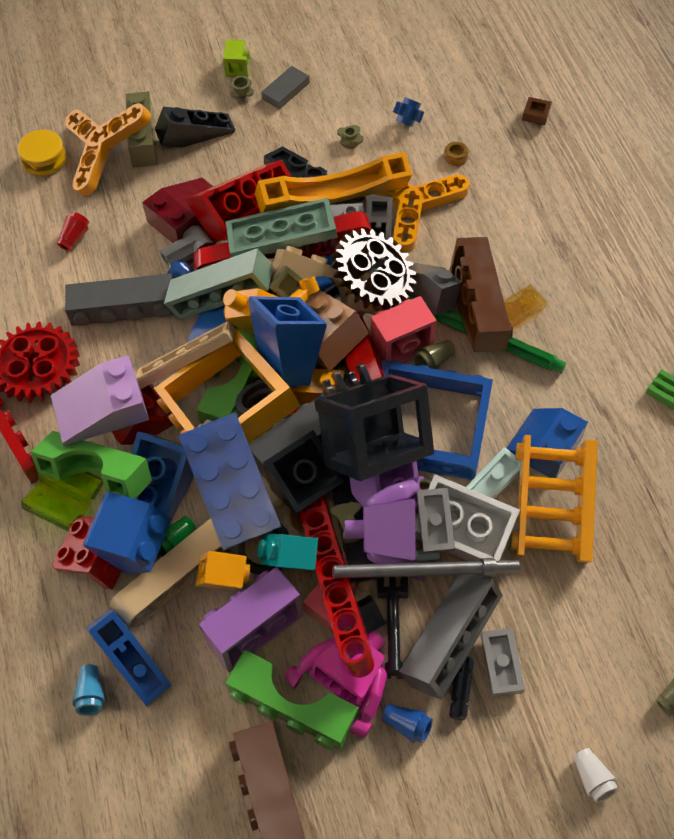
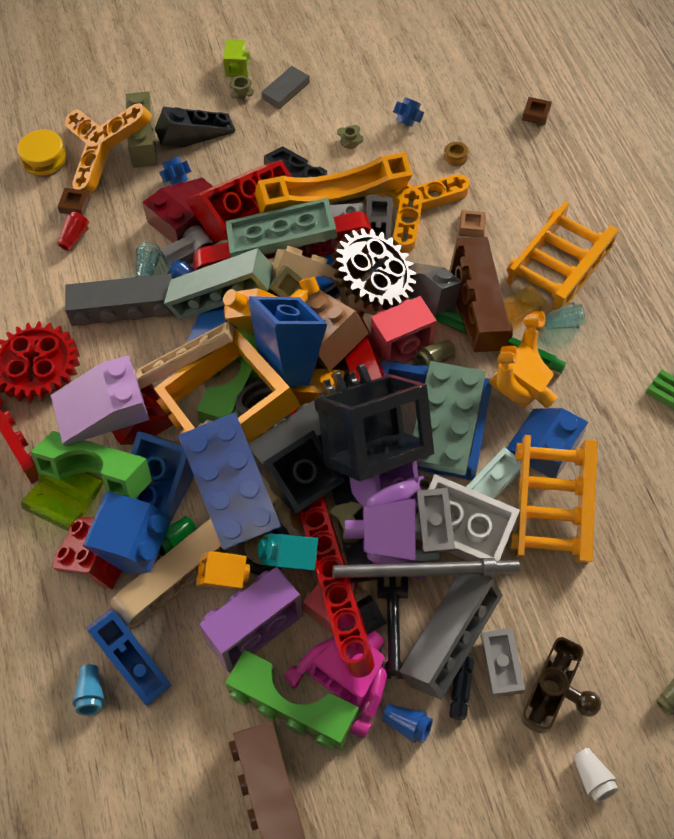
none -> reddish brown plate [57,188,91,216]
none -> clear light blue cone [135,242,161,277]
none -> blue gear [159,157,192,185]
none -> sand green plate [413,361,486,476]
none -> medium nougat tile [458,210,486,237]
none -> light orange torso [488,311,558,408]
none -> light orange fence [506,201,619,314]
none -> dark brown piece [521,637,602,733]
none -> clear light blue cone [545,302,586,329]

